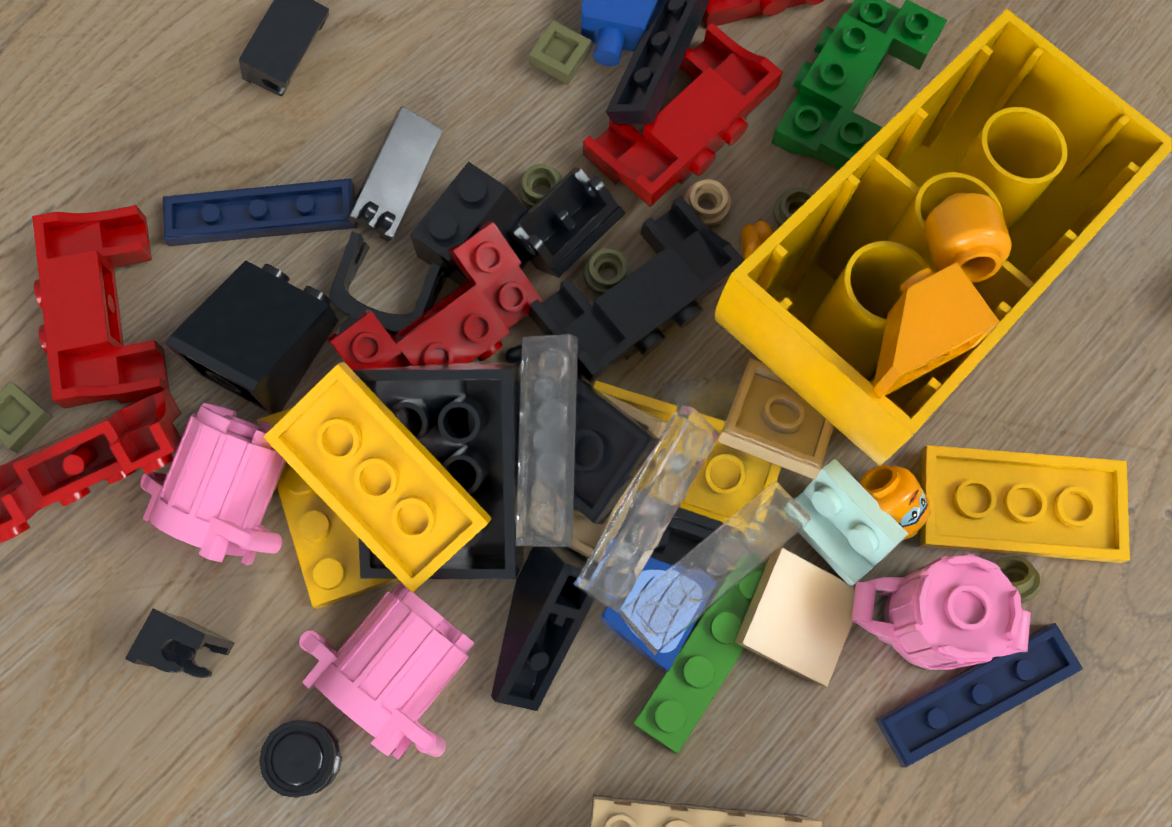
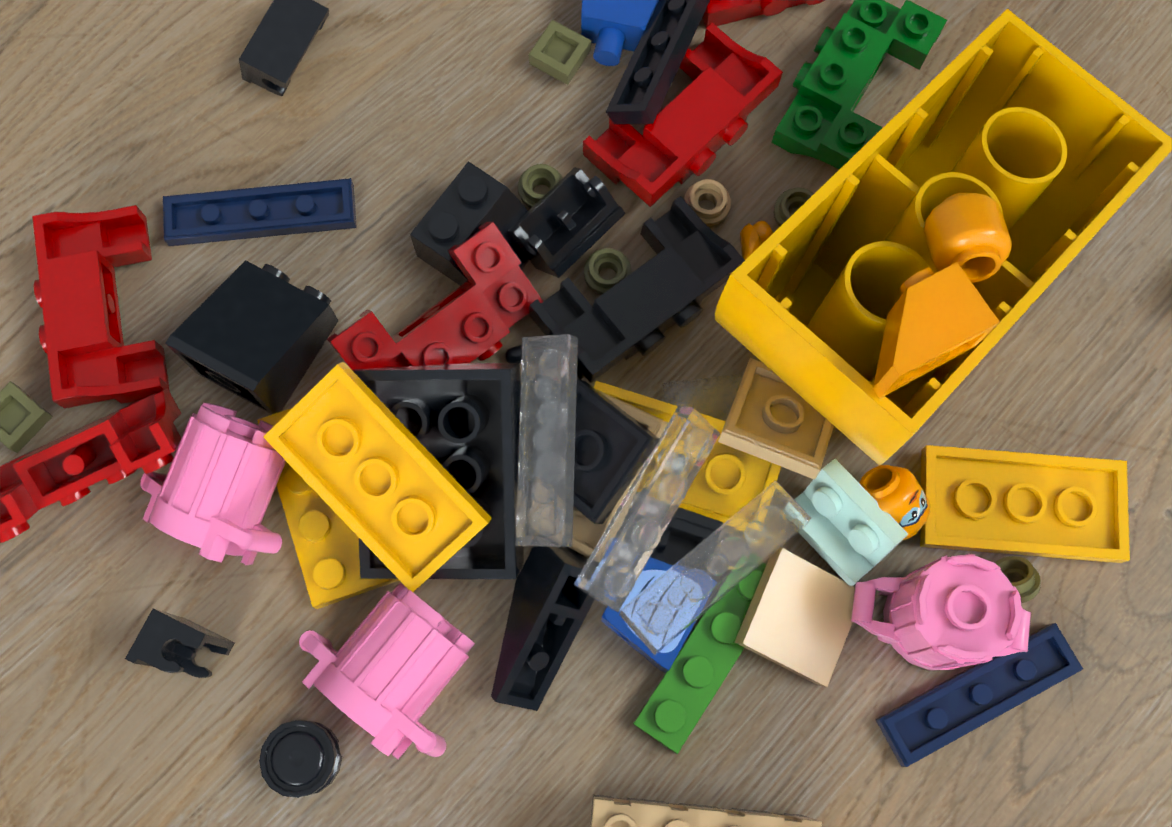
black piece [329,231,447,335] -> none
hinge [346,106,443,242] -> none

